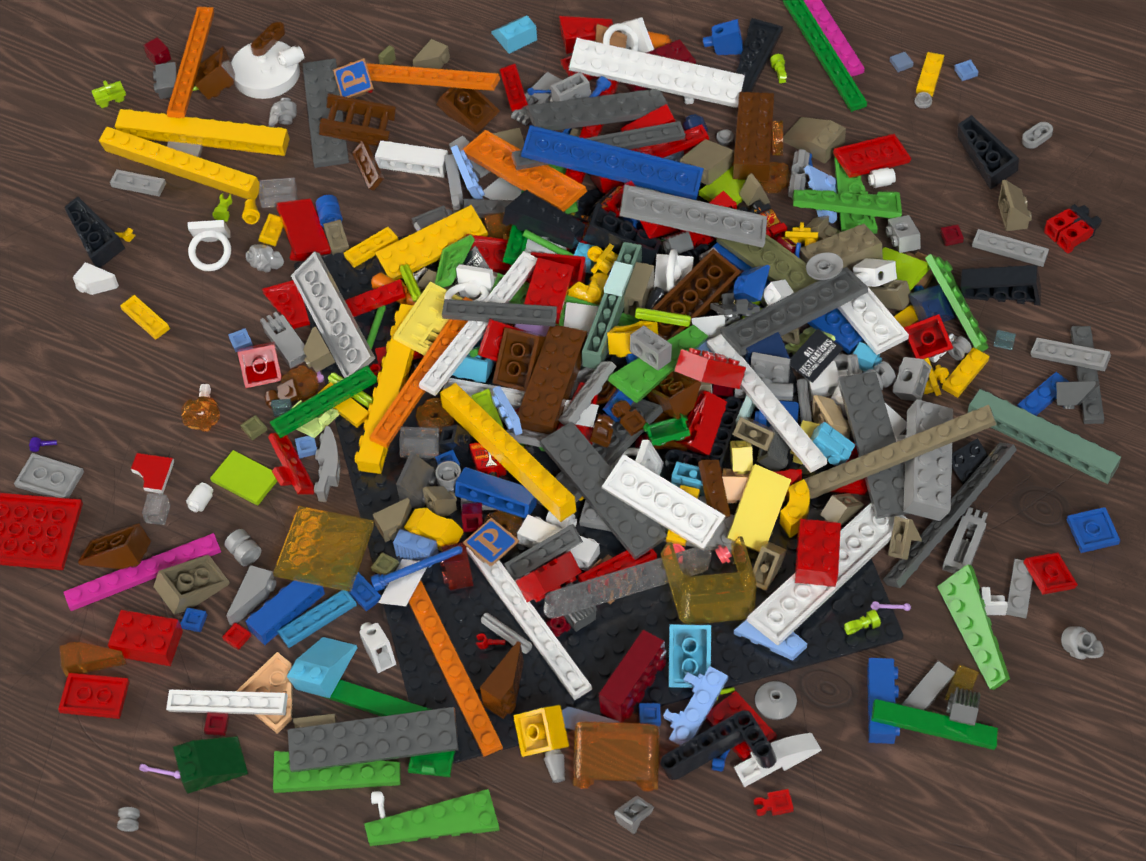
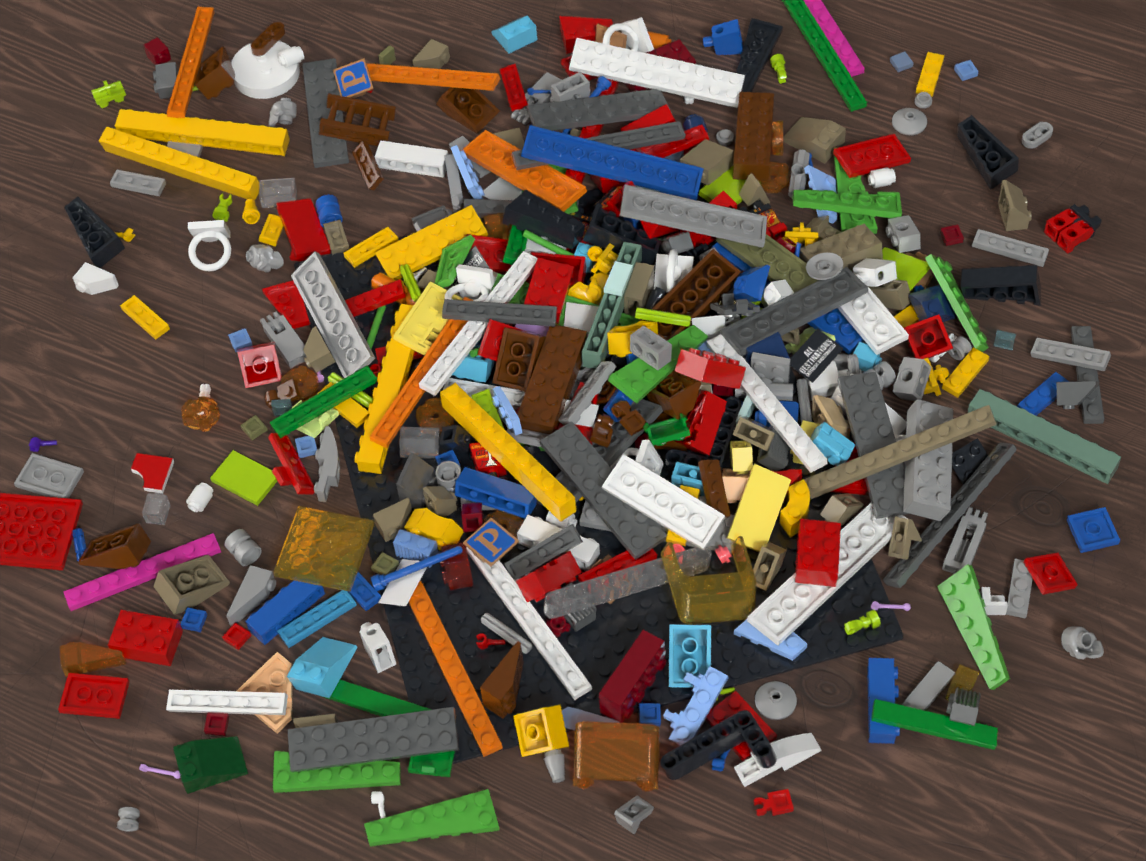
none -> blue axle [72,528,86,561]
none -> light grey dish [892,108,927,135]

